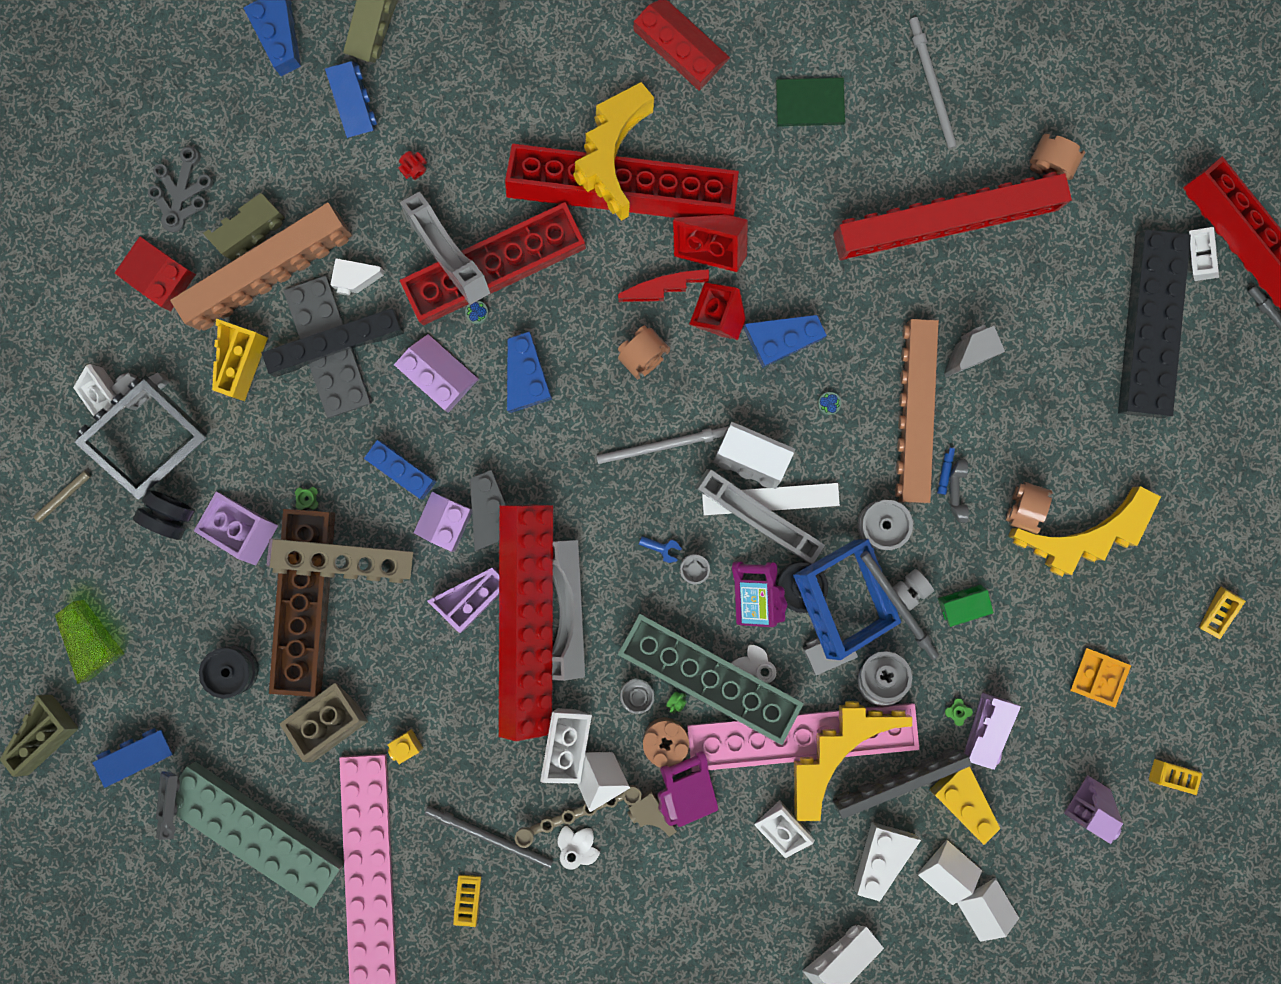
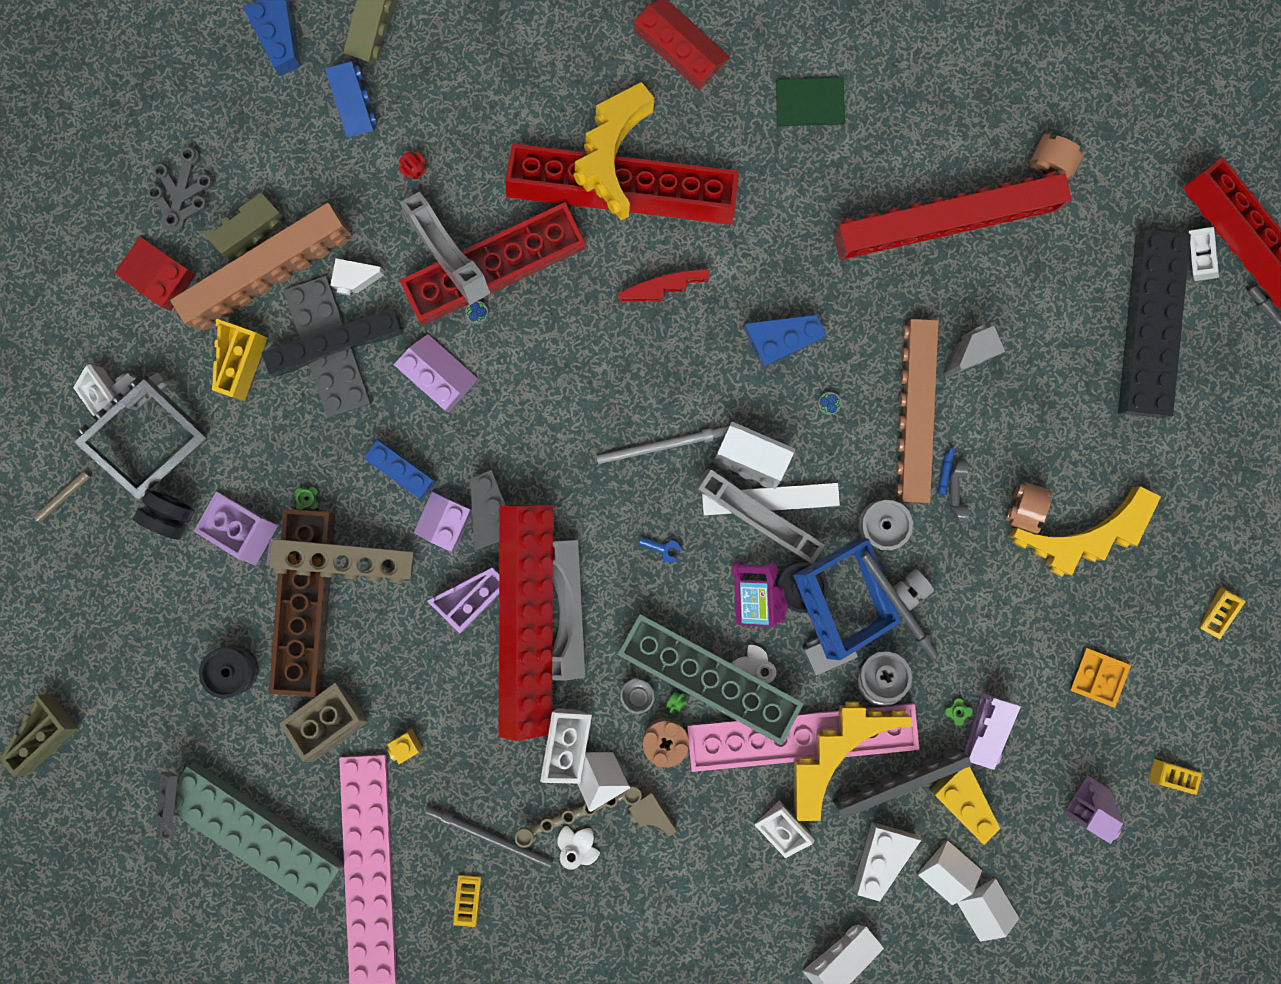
clear neon green wedge [55,600,125,684] -> none
blue wedge [93,728,173,788] -> none
blue wedge [507,332,552,413] -> none
nougat brick [618,325,670,380] -> none
magenta piece [658,751,718,827] -> none
red slope [673,215,748,272] -> none
light grey wheel [679,554,710,585] -> none
red slope [689,283,746,340] -> none
light grey bar [909,17,957,149] -> none
green hinge [938,585,994,627] -> none

